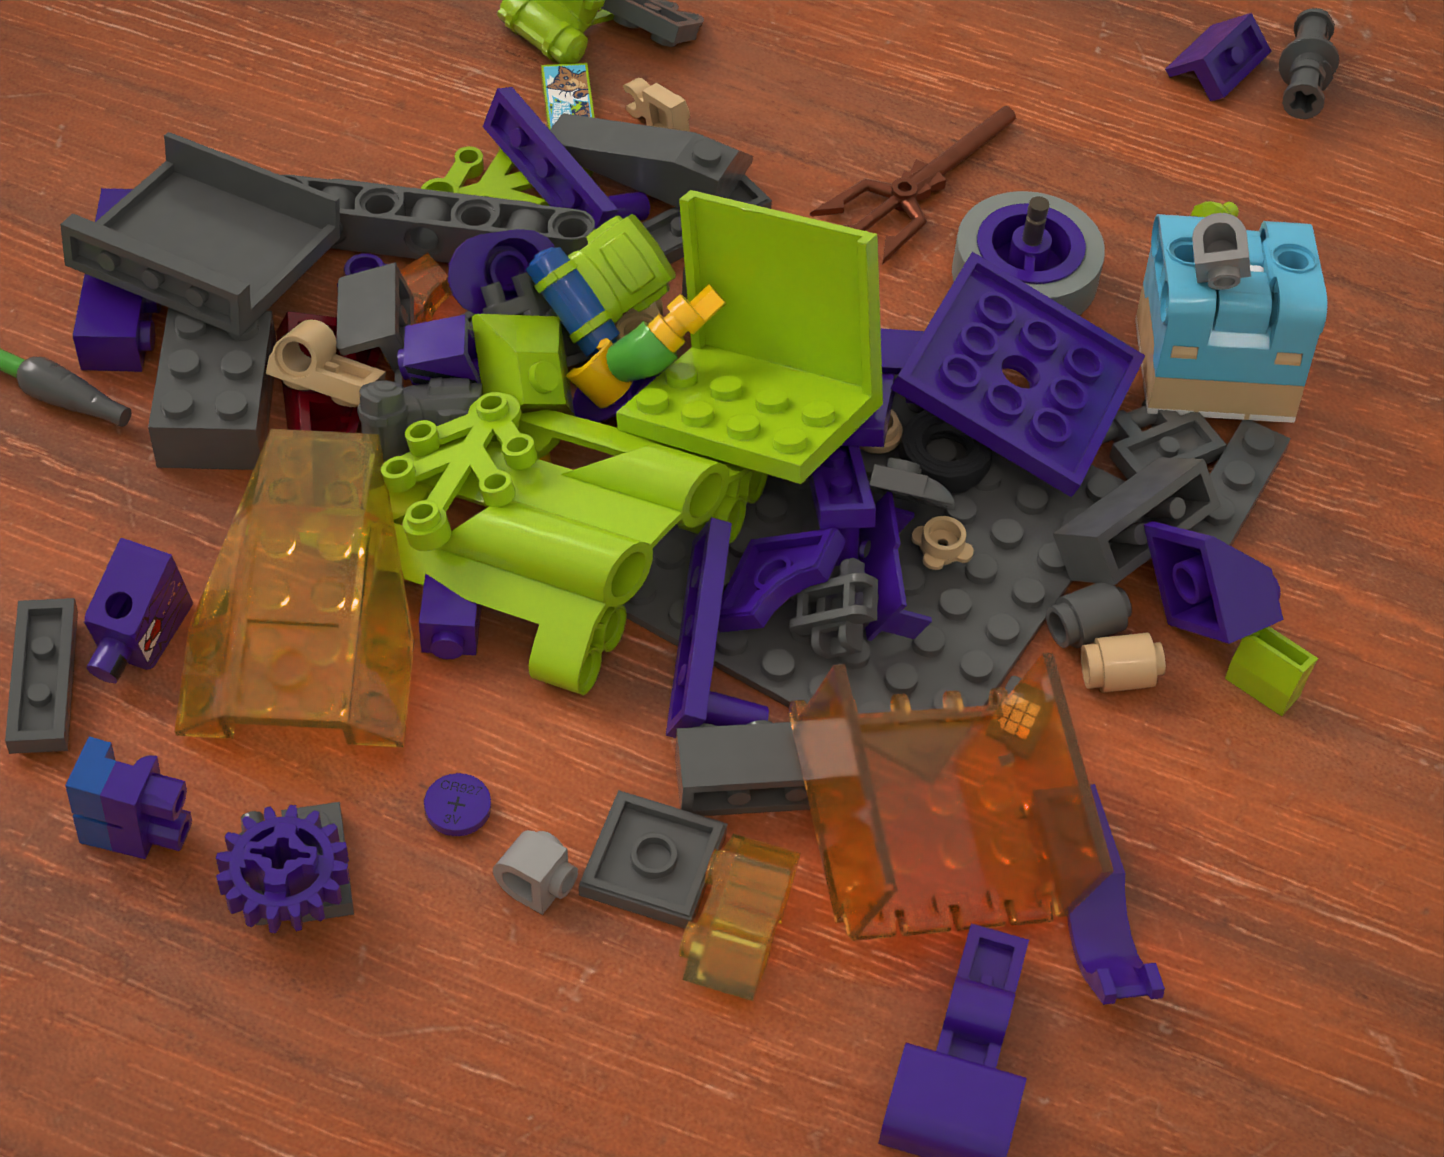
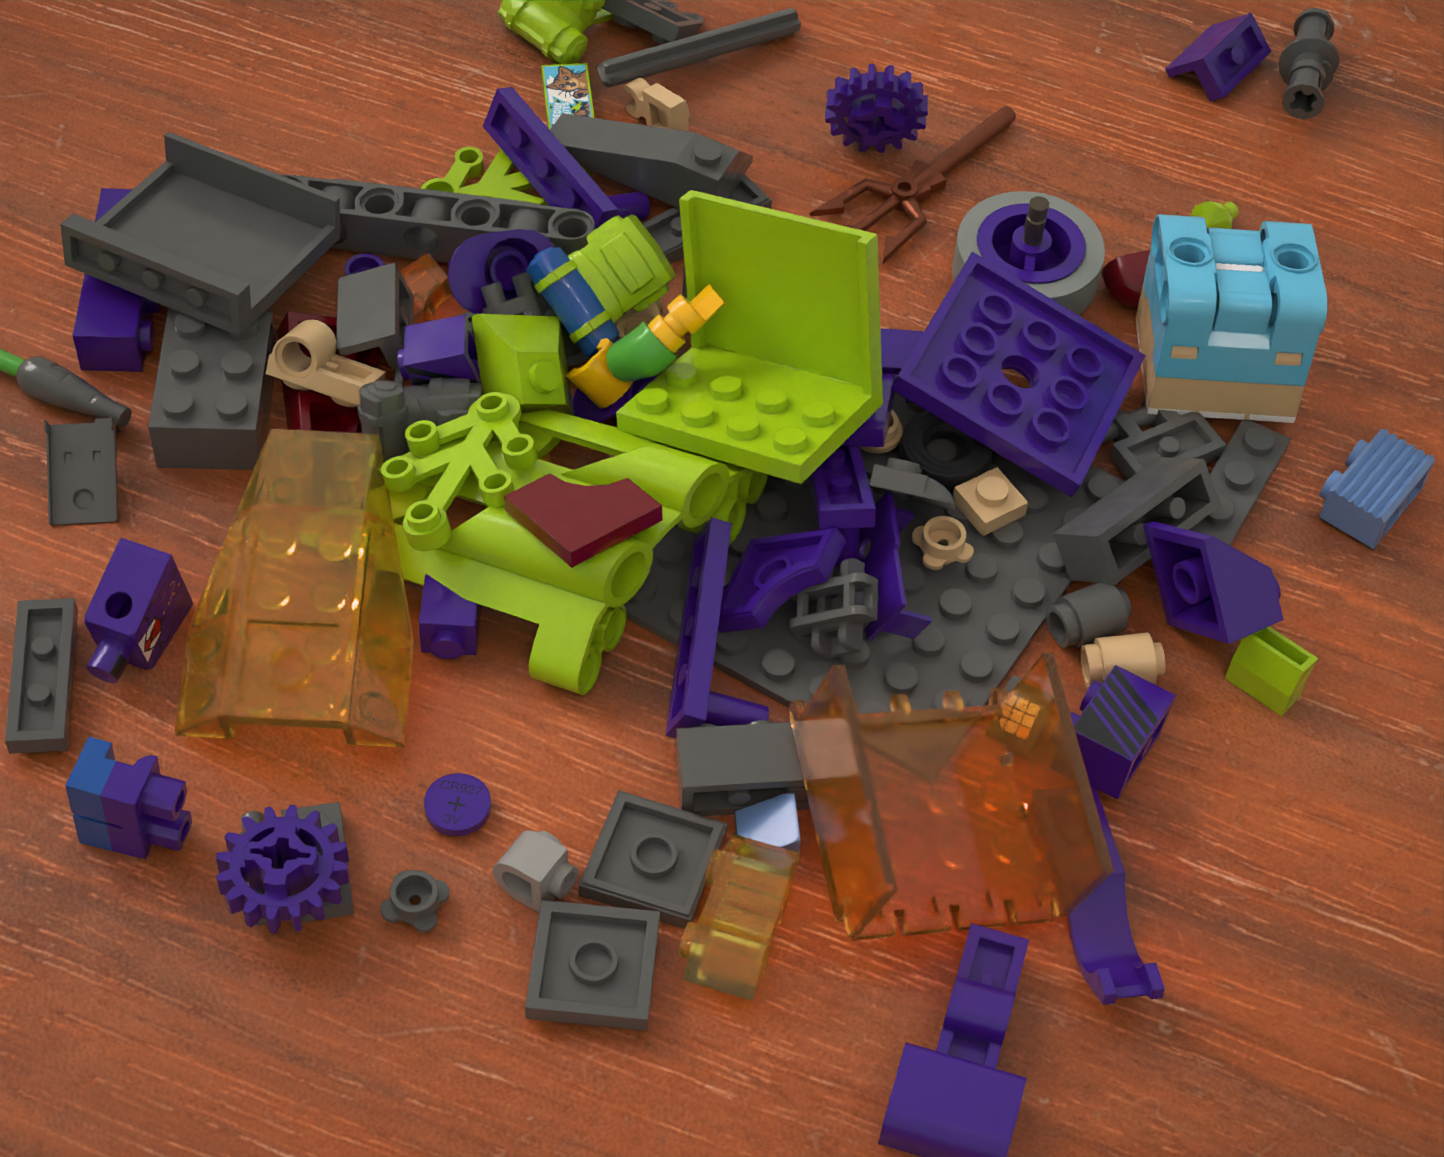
light grey plate [1192,213,1251,290] -> none
none -> dark grey piece [44,417,121,525]
none -> dark grey plate [381,870,450,933]
none -> dark red tile [504,473,663,568]
none -> dark grey plate [525,900,660,1031]
none -> dark grey axle [598,8,801,88]
none -> medium blue slope [734,793,801,866]
none -> dark purple gear [825,64,928,153]
none -> tan plate [953,467,1028,536]
none -> dark purple brick [1057,665,1176,800]
none -> dark red piece [1101,250,1150,309]
none -> medium blue brick [1319,429,1435,549]

